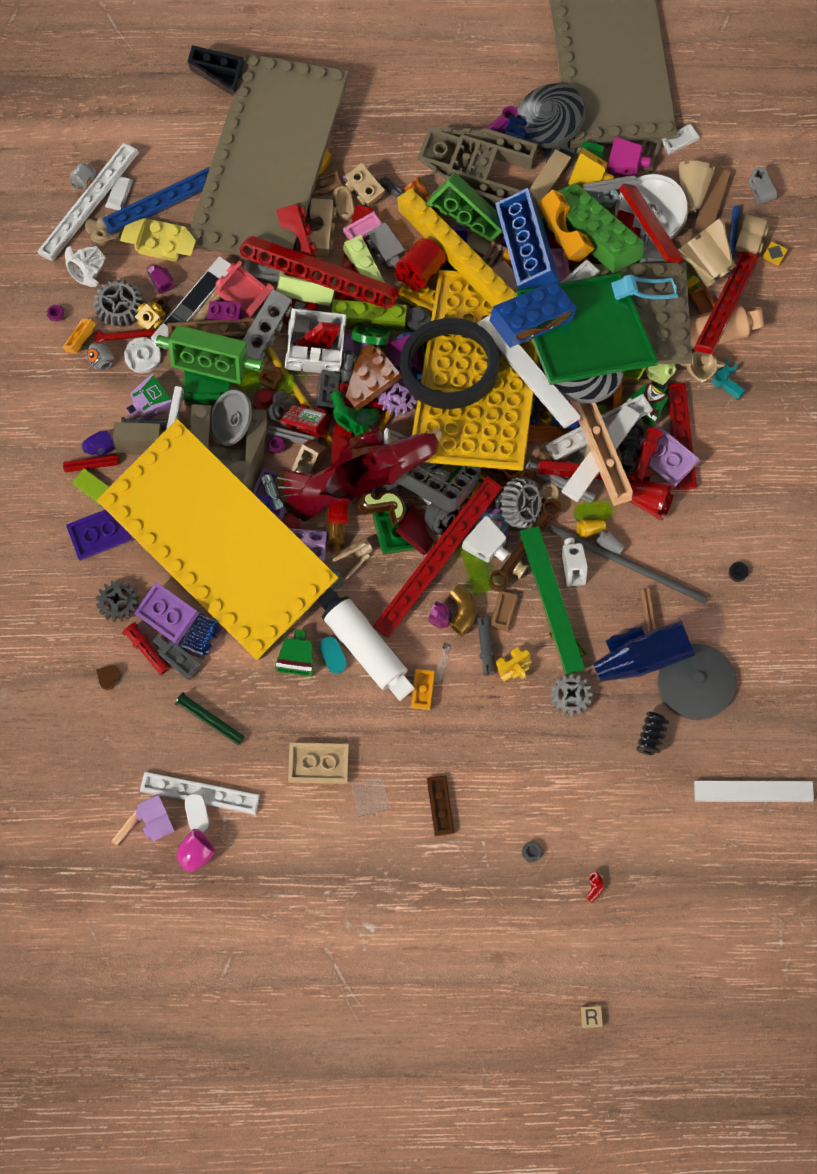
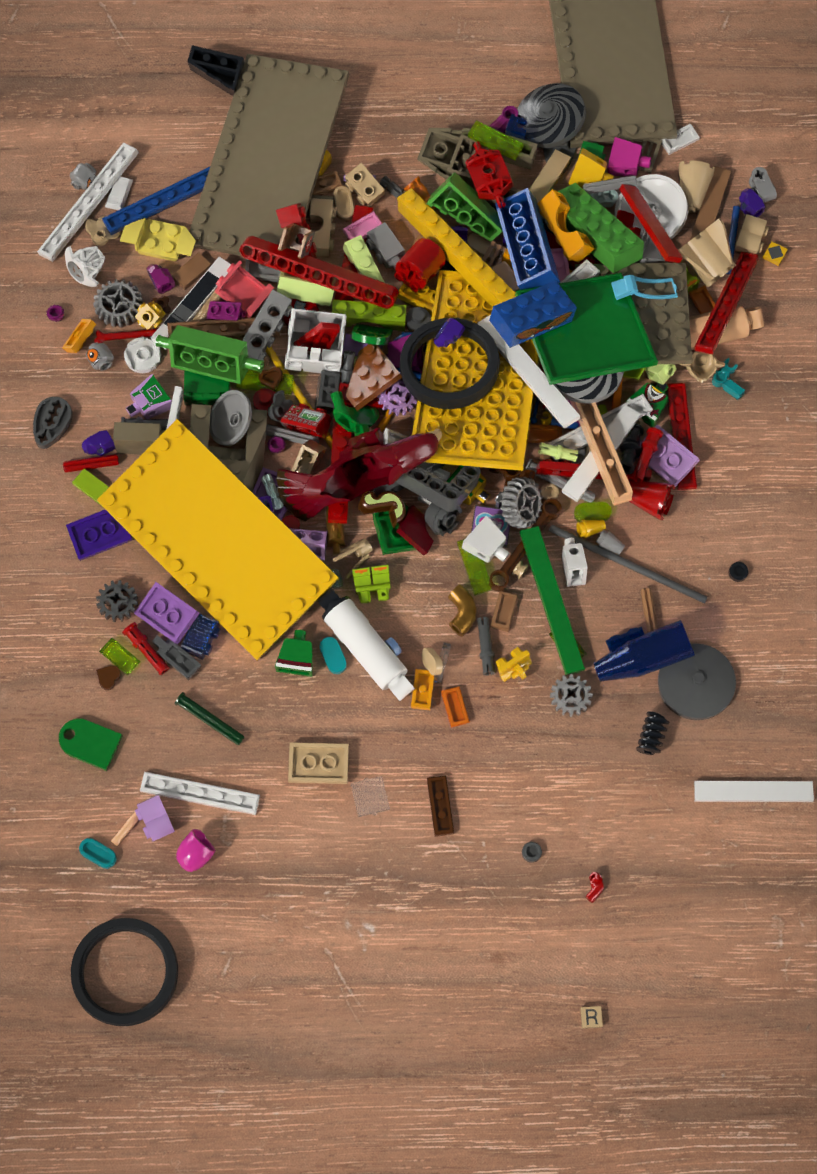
white tile [185,794,209,832] -> none
red plate [373,476,503,638] -> none
magenta rock [428,601,452,629] -> none
none -> dark grey piece [33,397,73,449]
none -> green tile [59,719,123,771]
none -> black tyre [71,918,178,1026]
none -> teal tile [79,838,117,869]
none -> clear neon green tile [99,638,141,676]
none -> medium nougat tile [172,252,211,290]
none -> medium nougat piece [278,223,315,258]
none -> lime hips [352,565,391,604]
none -> light blue tile [385,637,402,656]
none -> tan tile [422,648,443,675]
none -> dark purple rock [434,318,465,347]
none -> orange tile [441,686,470,728]
none -> red plate [465,141,513,208]
none -> clear neon green tile [468,120,524,161]
none -> yellowish green pin [538,442,578,462]
none -> dark purple rock [739,188,766,217]

